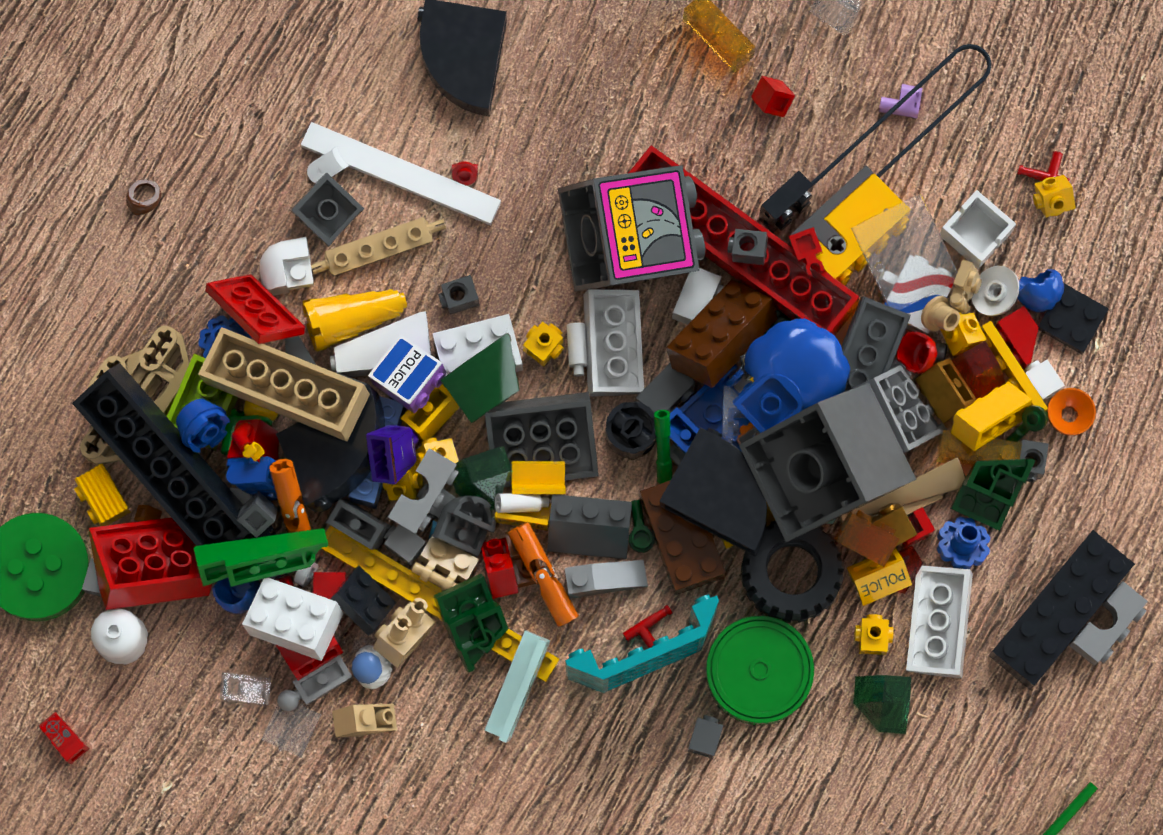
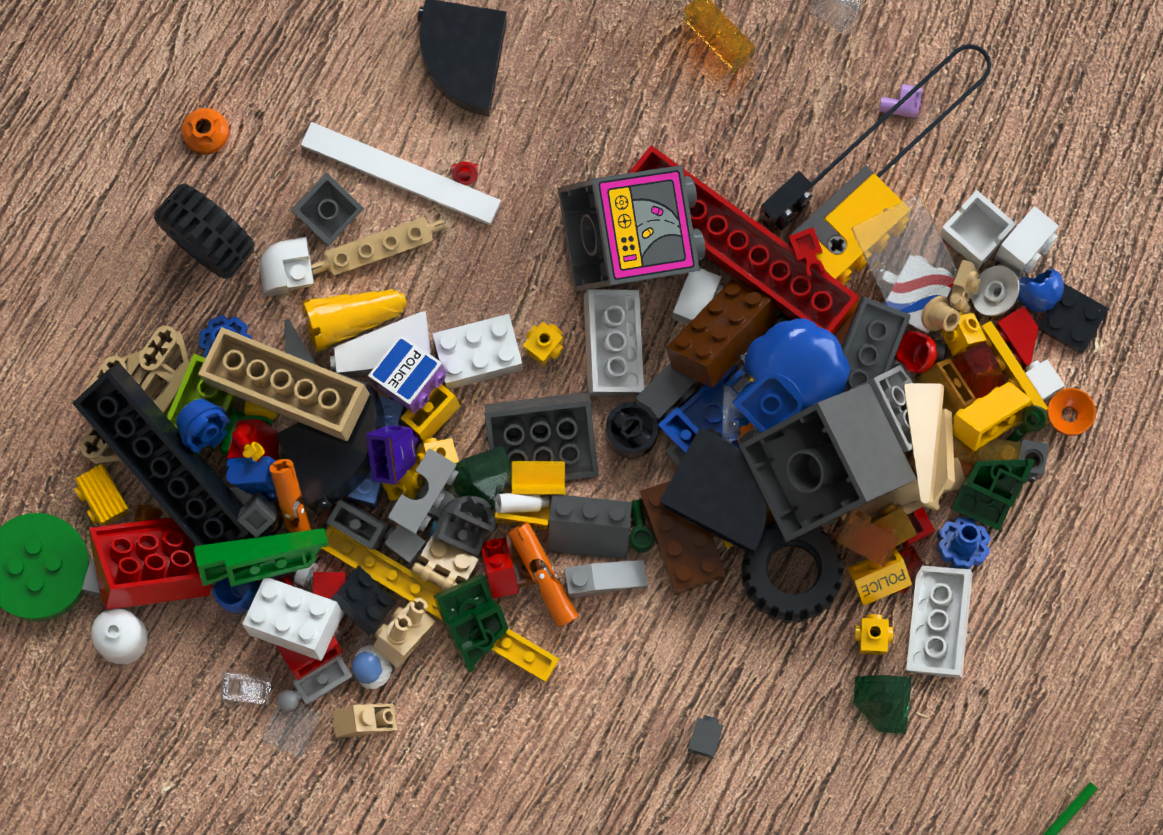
red leg [39,712,90,765] -> none
reddish brown piece [126,179,162,216] -> none
red tile [205,274,305,344] -> none
white piece [307,146,350,183] -> none
dark grey brick [438,275,480,315] -> none
dark green slope [441,333,520,423] -> none
light aqua fence [484,630,551,743] -> none
teal slope [565,594,719,693] -> none
white cylinder [567,323,588,376] -> none
red piece [622,605,673,648] -> none
green piece [654,410,673,484] -> none
green brick [706,616,814,725] -> none
dark grey brick [728,229,768,265] -> none
red panel [751,76,795,118] -> none
black brick [988,530,1135,690] -> none
red piece [1017,151,1070,181] -> none
yellow brick [1033,175,1076,217] -> none
light grey arch [1069,581,1148,666] -> none
none -> black tyre [154,184,255,279]
none -> orange piece [182,108,229,155]
none -> wedge [904,383,955,511]
none -> white brick [995,206,1059,278]

